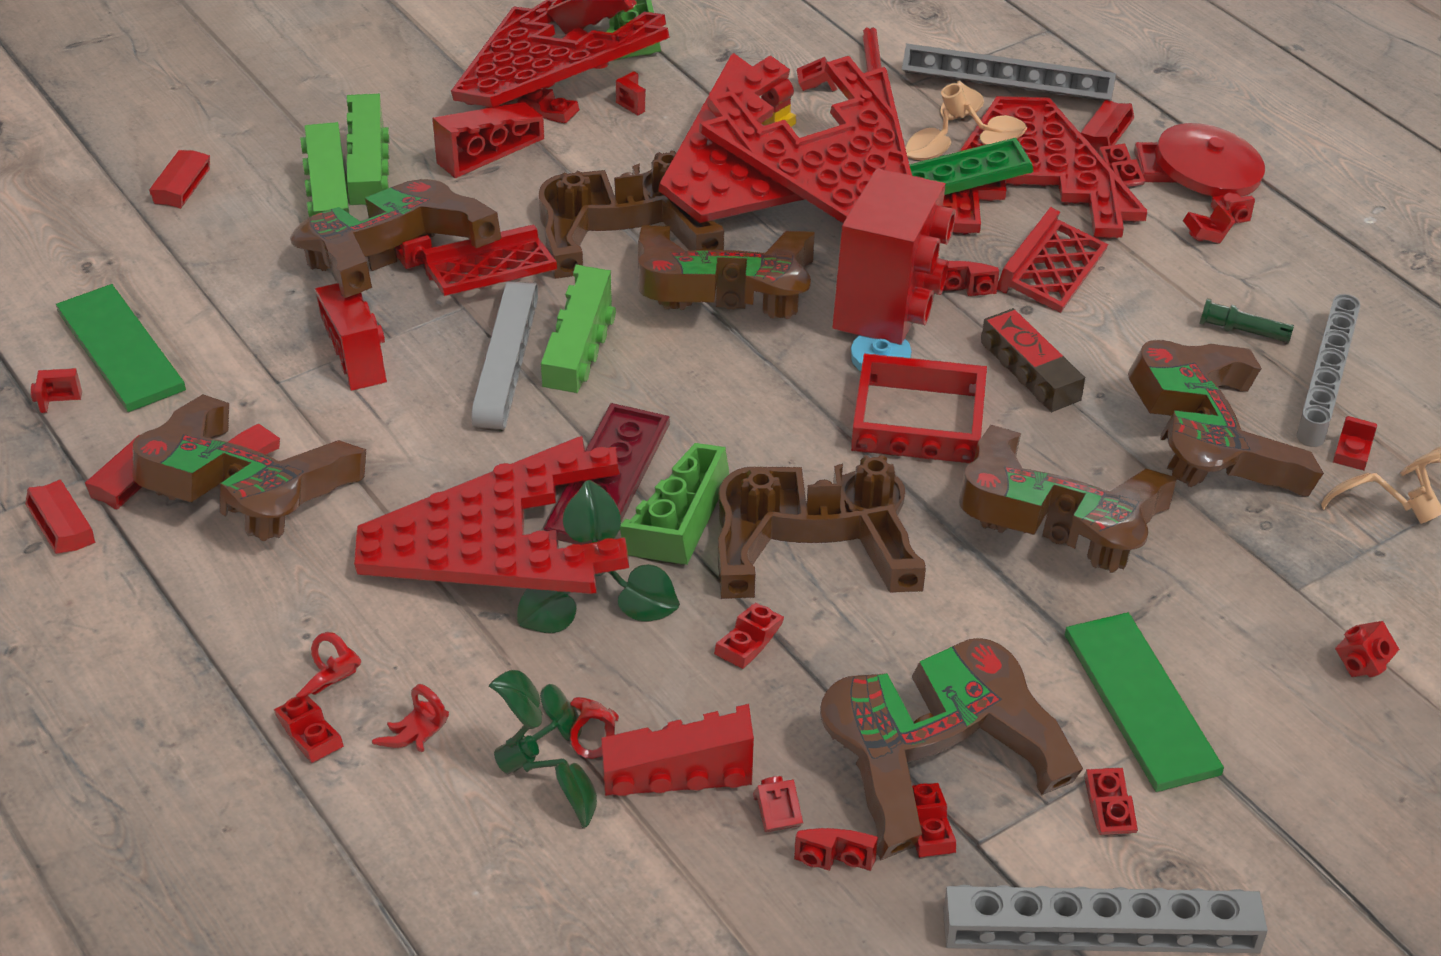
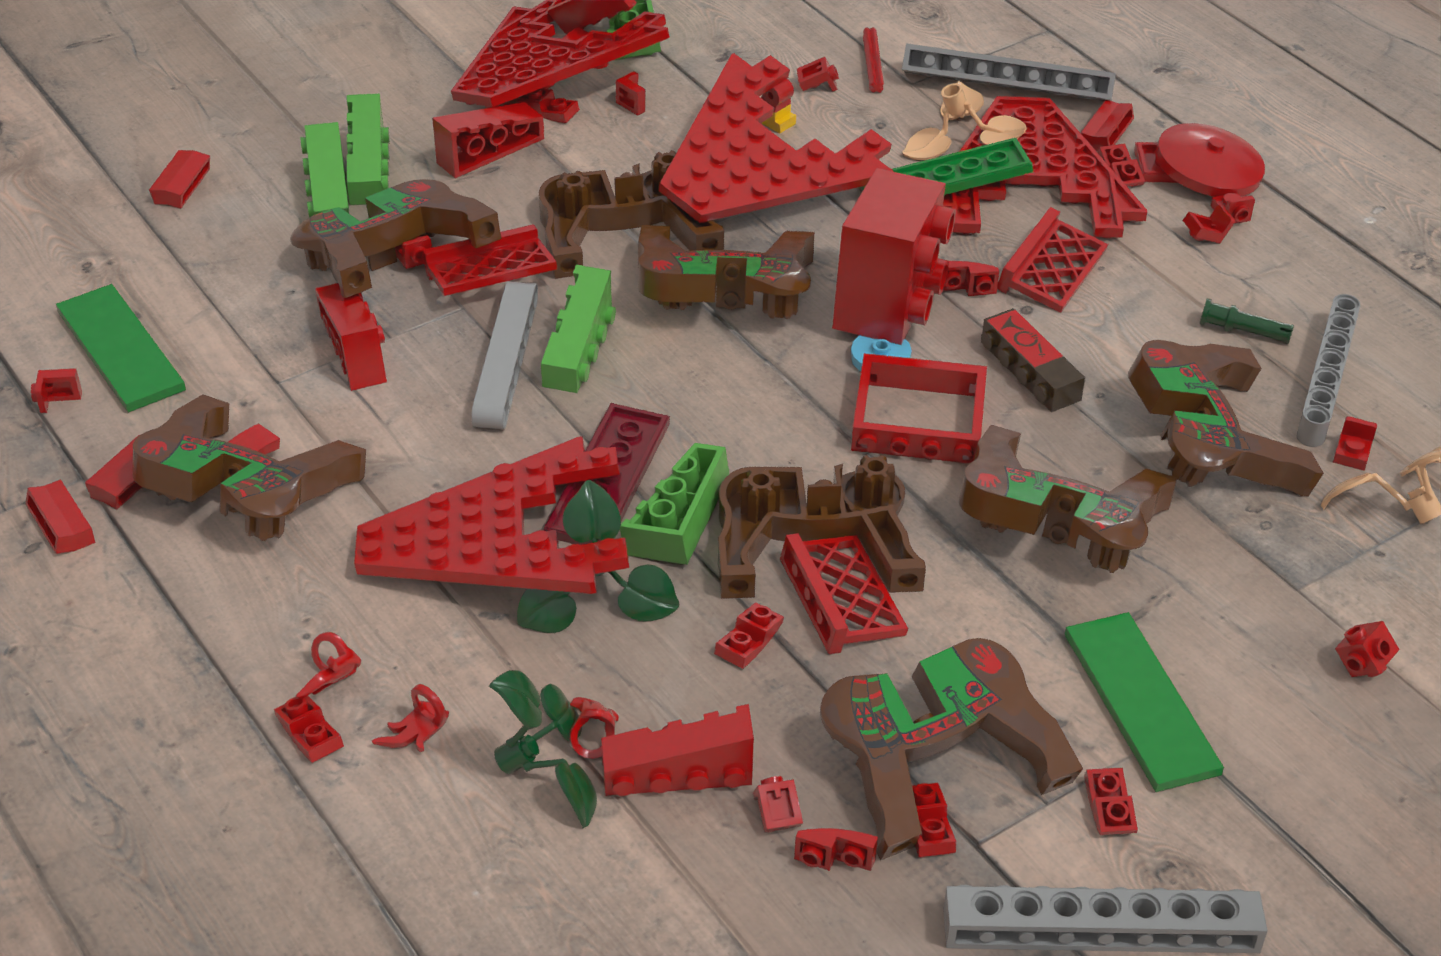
red wing [699,56,912,223] -> none
none -> red fence [780,533,909,654]

